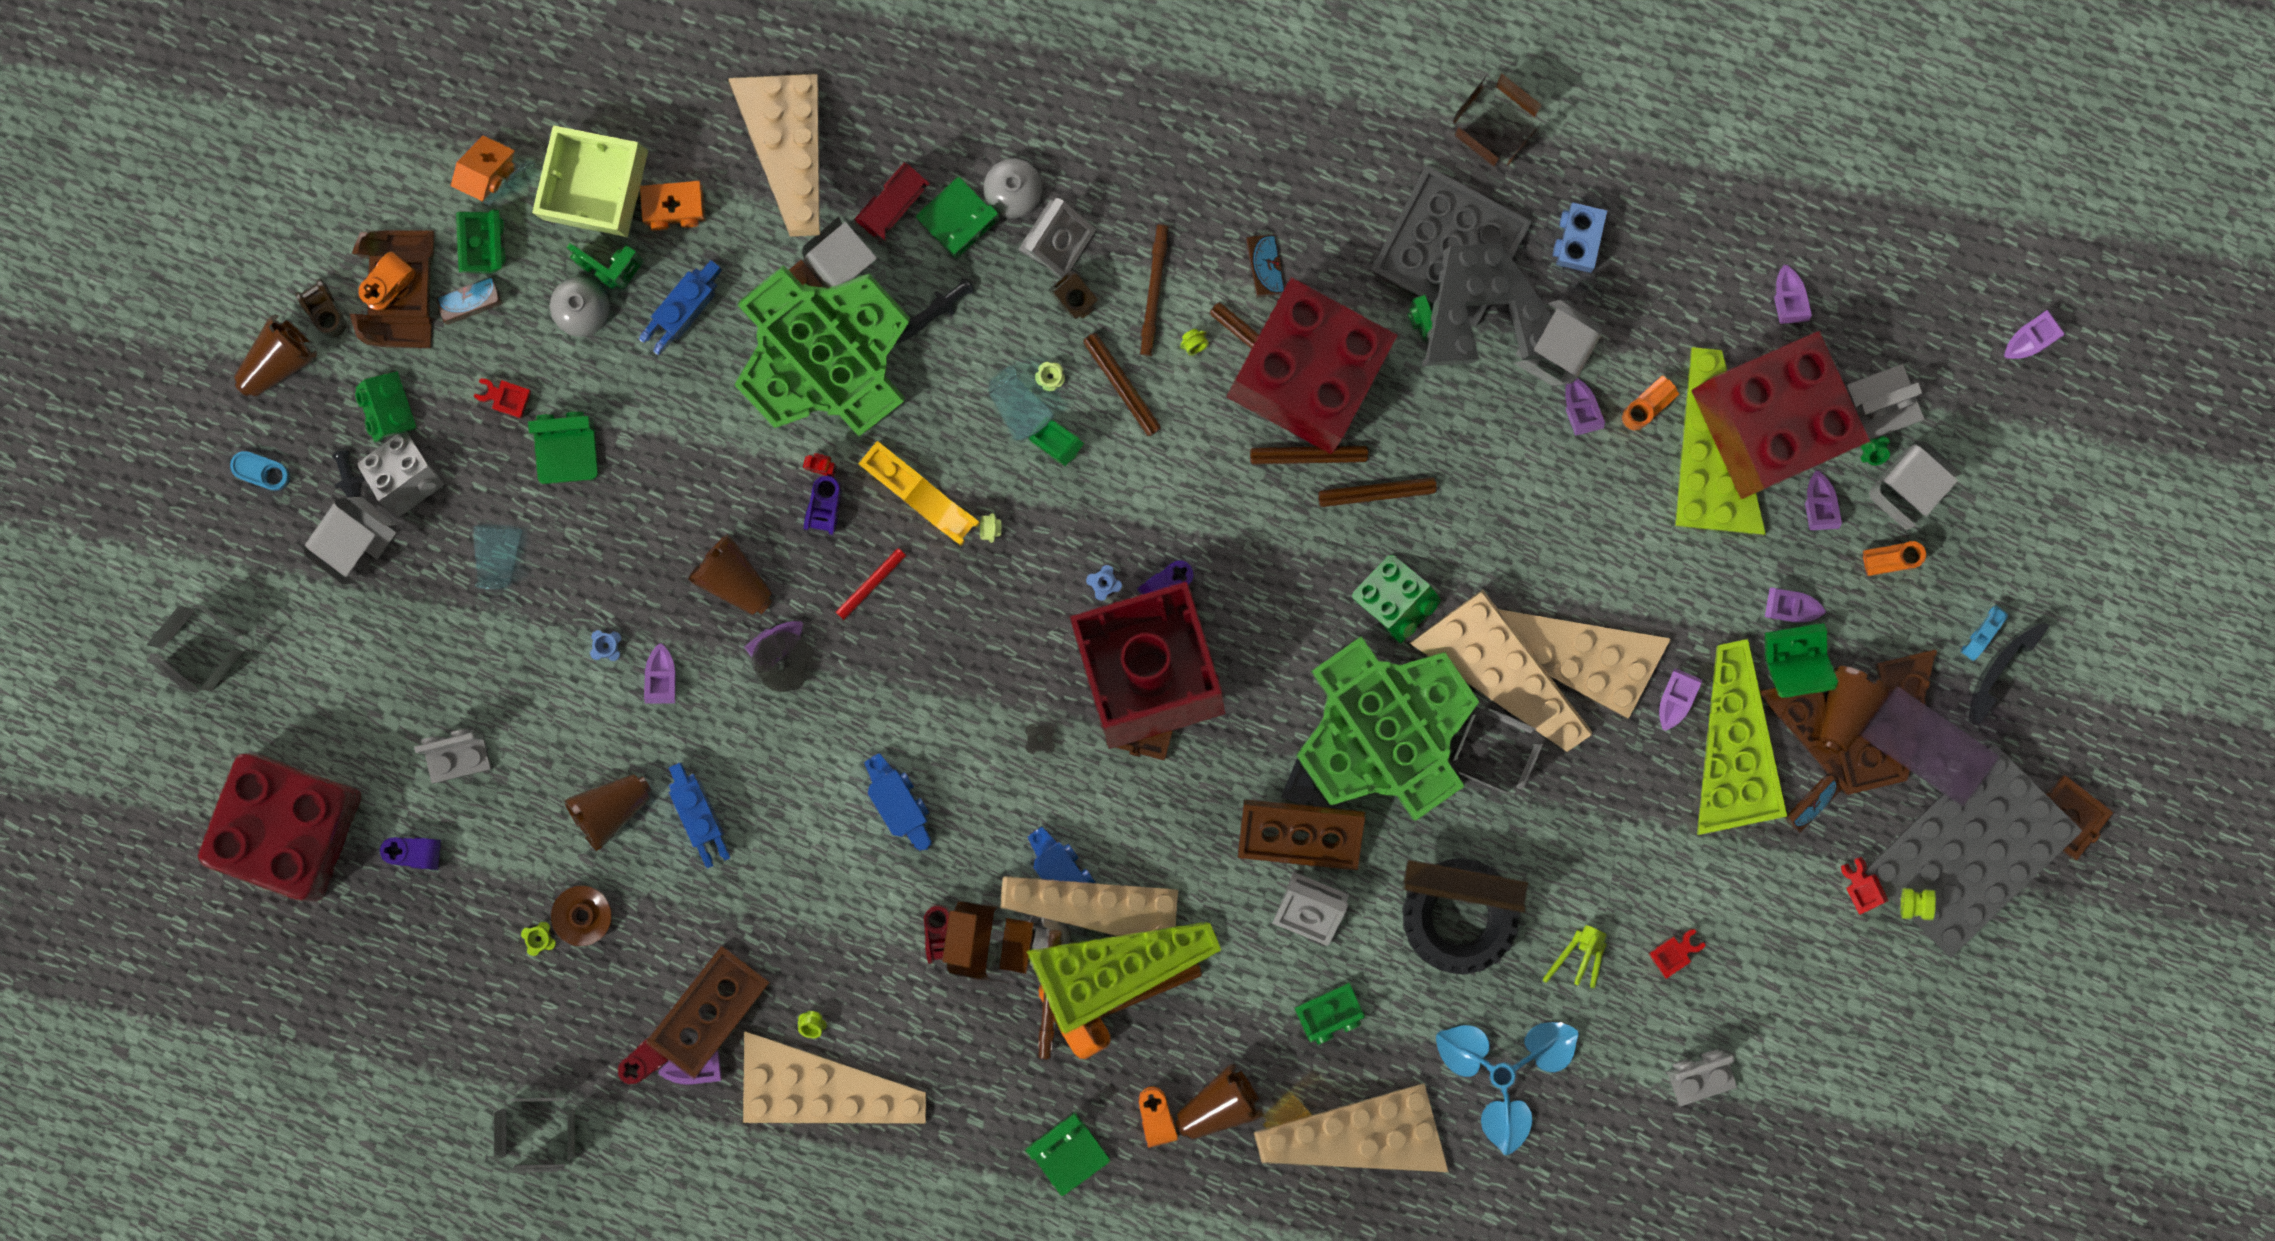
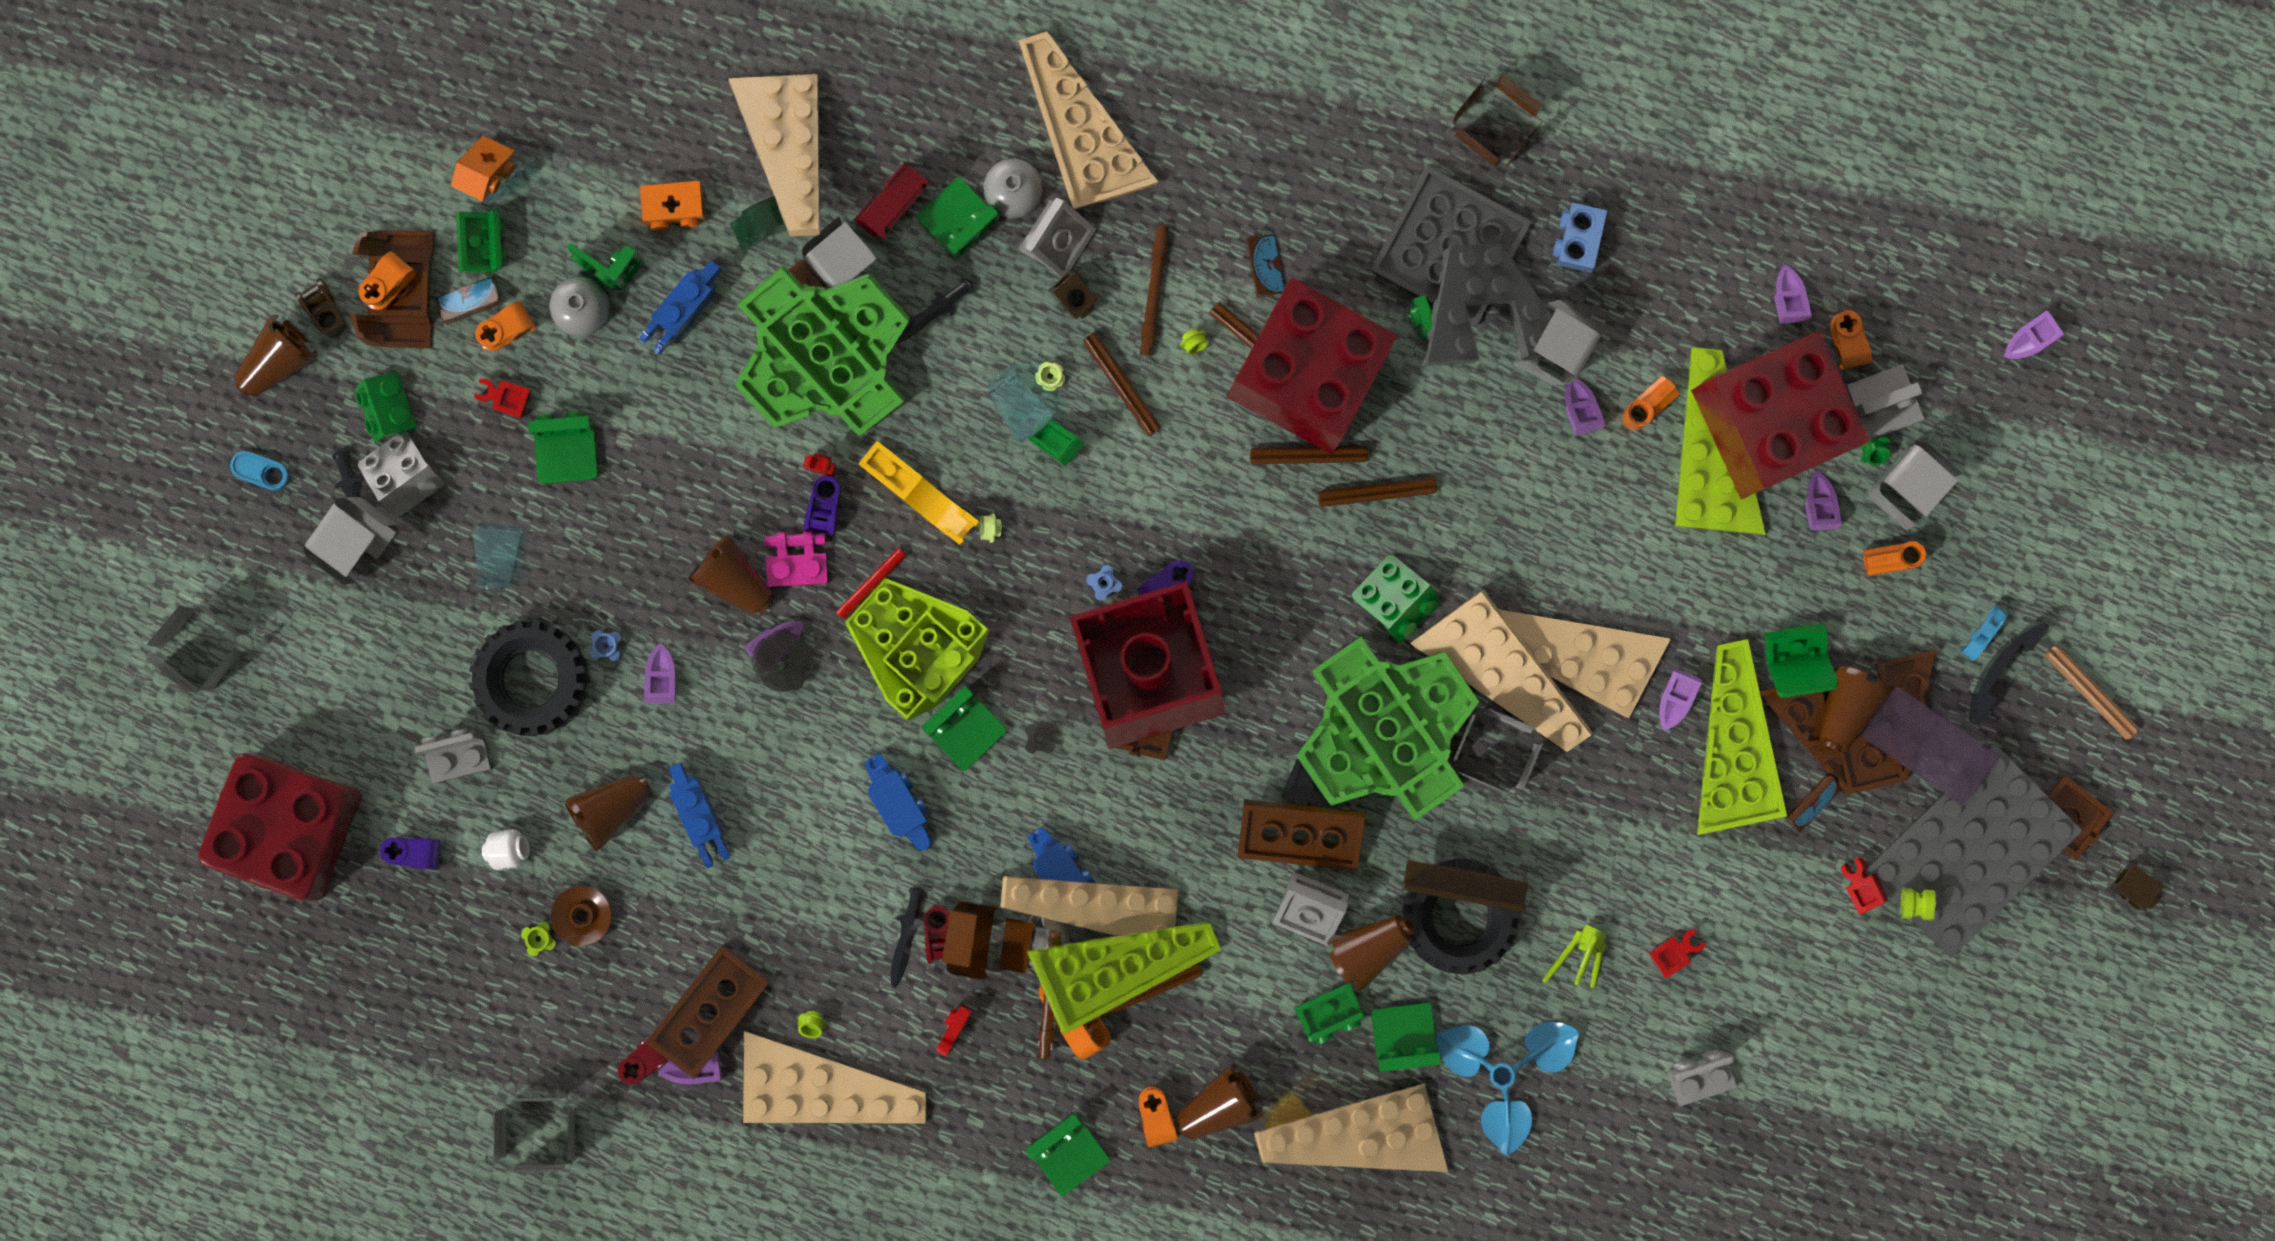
yellowish green container [532,126,648,237] -> none
medium lavender plate [1765,587,1825,623] -> none
none -> black tyre [469,620,590,736]
none -> orange piece [475,301,536,351]
none -> white head [482,829,530,871]
none -> clear green brick [730,196,787,250]
none -> dark pink plate [765,530,828,587]
none -> lime wedge [845,578,990,721]
none -> black sword [891,886,926,988]
none -> green bracket [921,686,1007,771]
none -> red plate [935,1005,972,1057]
none -> tan wing [1019,32,1159,211]
none -> reddish brown cone [1327,915,1415,990]
none -> green bracket [1371,1002,1441,1072]
none -> orange piece [1830,310,1872,371]
none -> medium nougat axle [2045,645,2139,739]
none -> dark brown brick [2110,864,2164,911]

